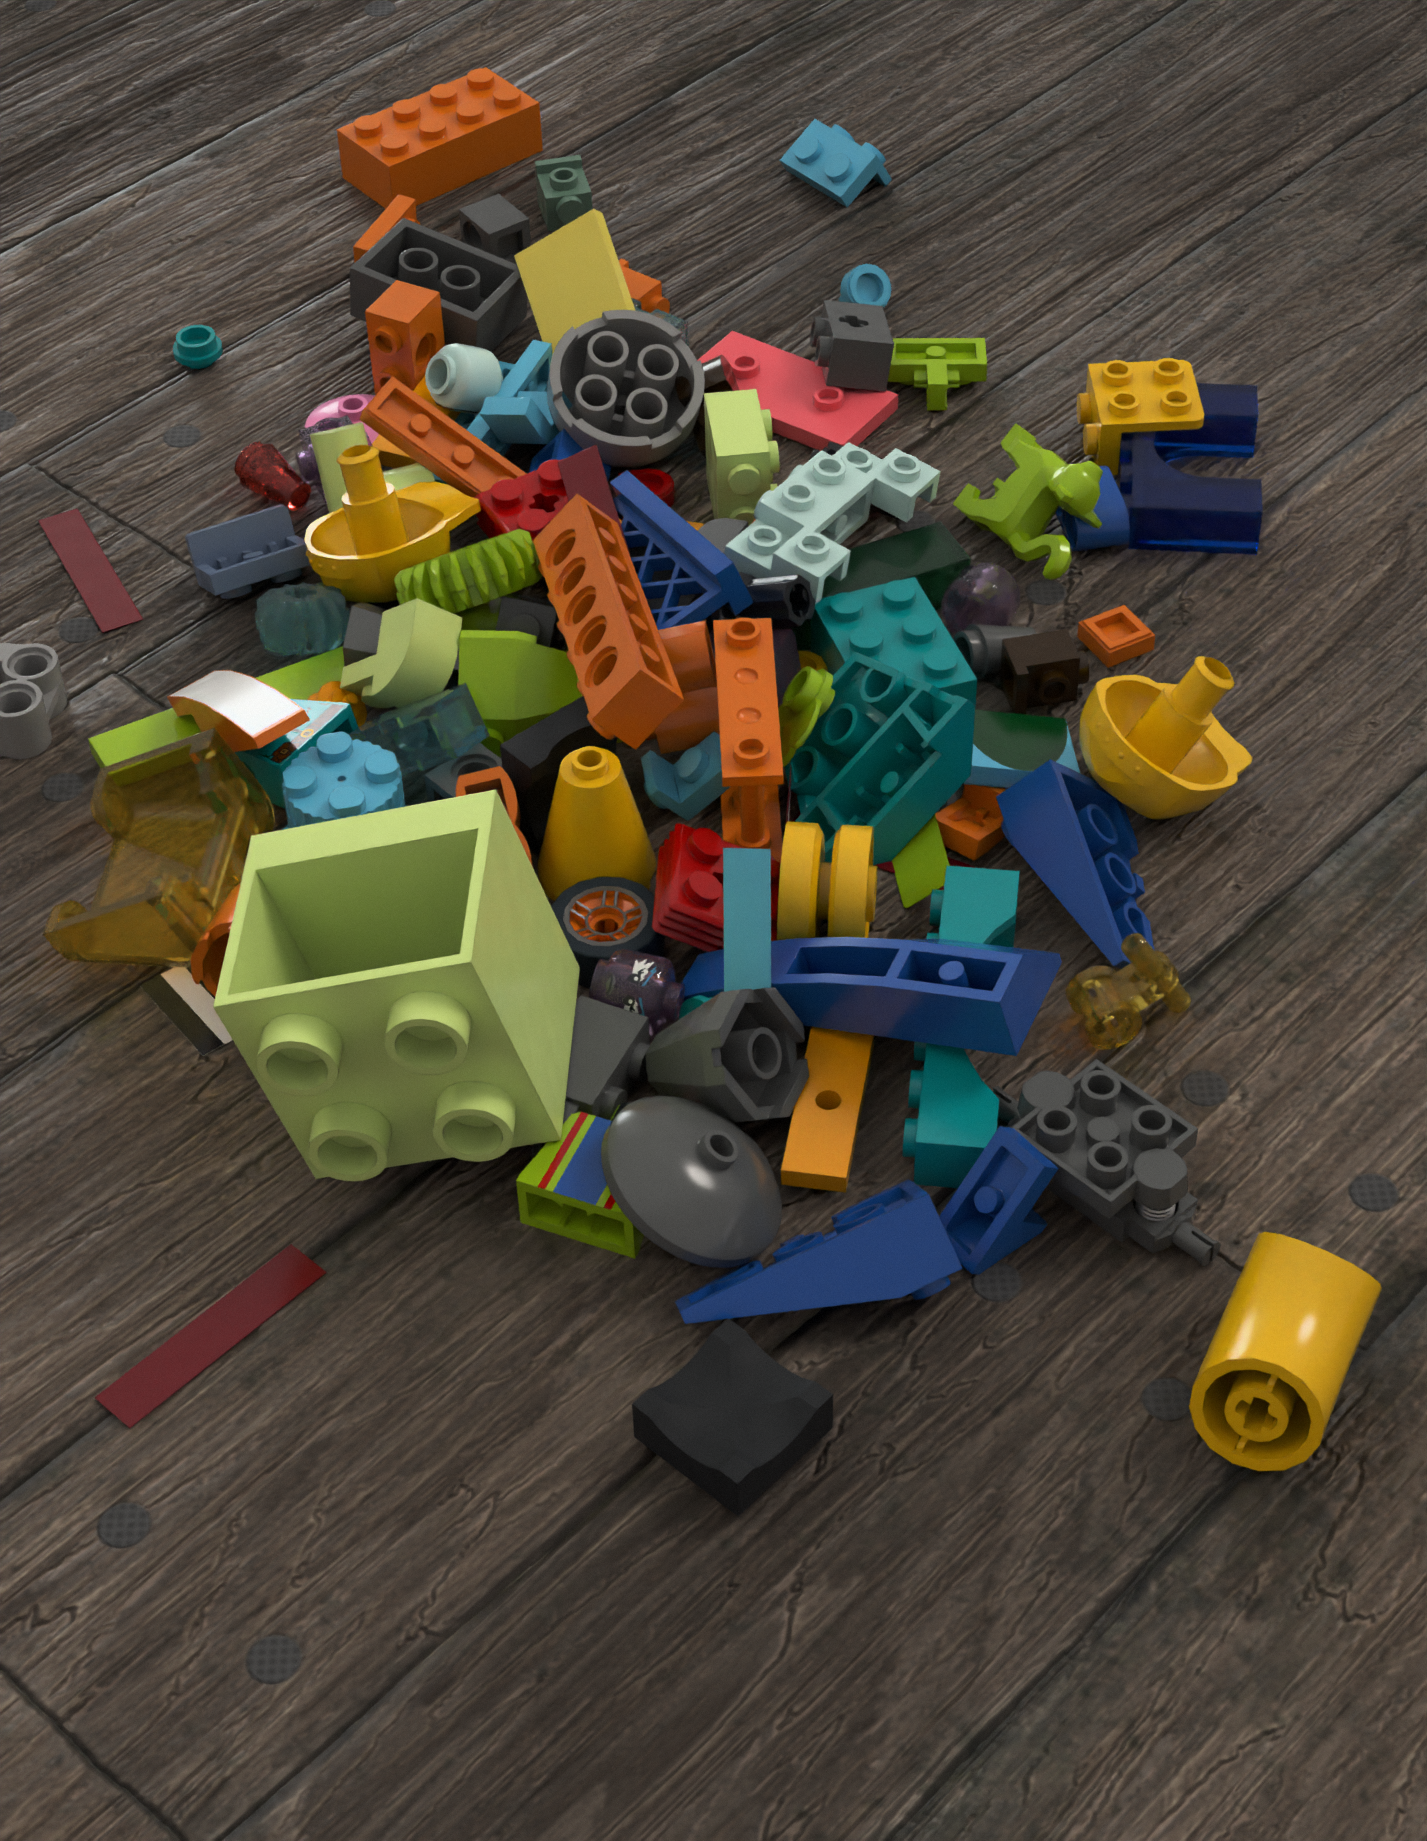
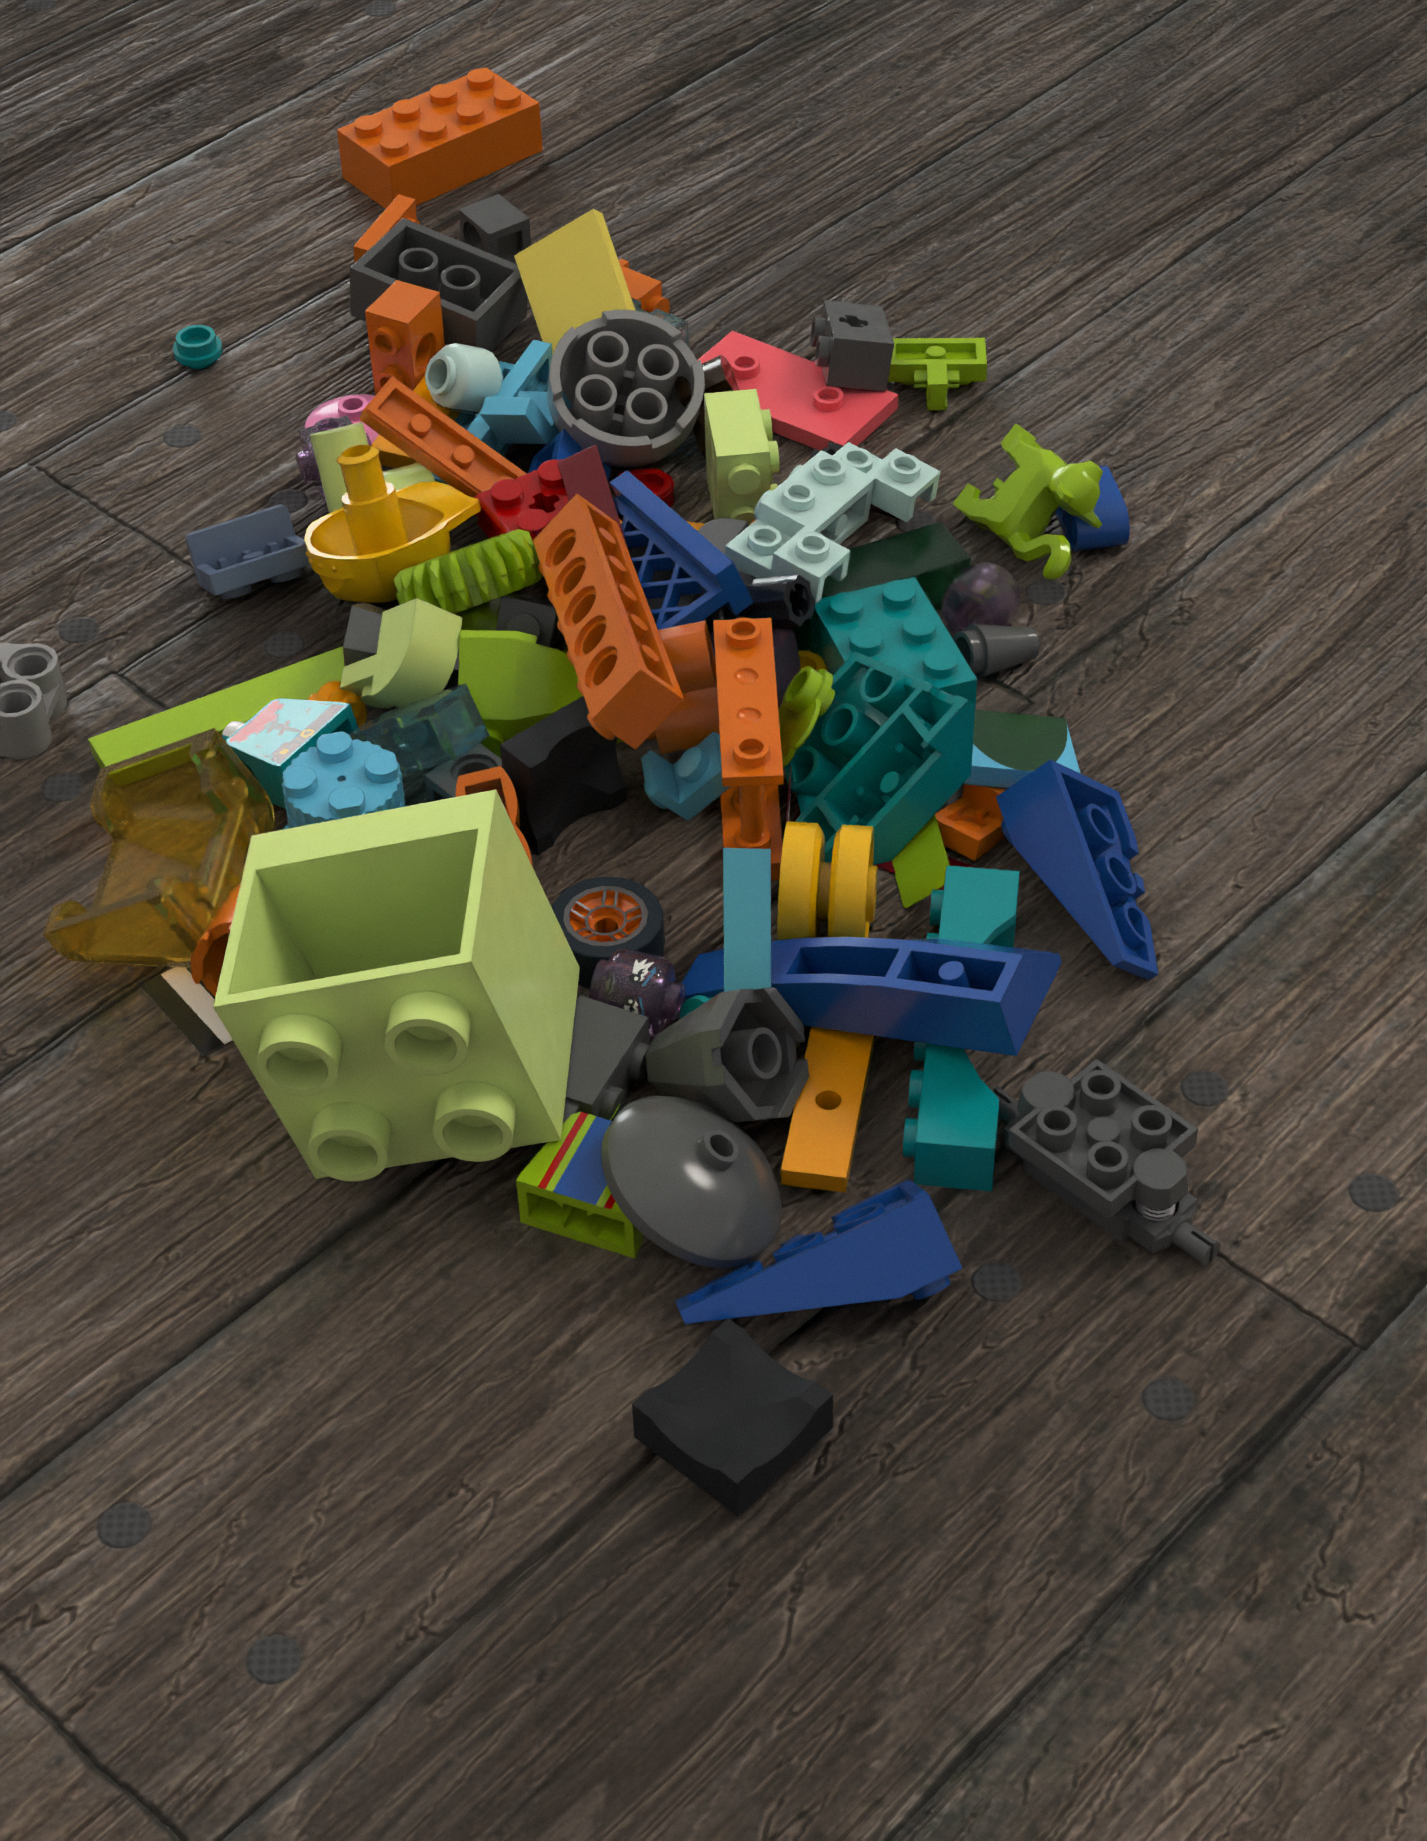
dark red sticker [38,508,143,633] -> none
dark red sticker [95,1244,327,1428] -> none
slope [167,670,310,753] -> none
clear red cone [234,442,311,511] -> none
clear light blue gear [255,582,350,657] -> none
sand green brick [535,155,593,231] -> none
yellow cone [538,746,656,901] -> none
red brick [652,823,781,952] -> none
medium azure bracket [779,119,892,208] -> none
medium azure tile [839,264,891,307] -> none
blue slope [939,1126,1059,1275] -> none
dark brown brick [1000,629,1089,714] -> none
clear yellow piece [1065,933,1191,1050] -> none
yellow bracket [1077,358,1204,475] -> none
orange tile [1077,605,1155,668] -> none
yellow piece [1079,656,1252,820] -> none
clear blue arch [1119,383,1263,555] -> none
yellow brick [1189,1232,1382,1471] -> none

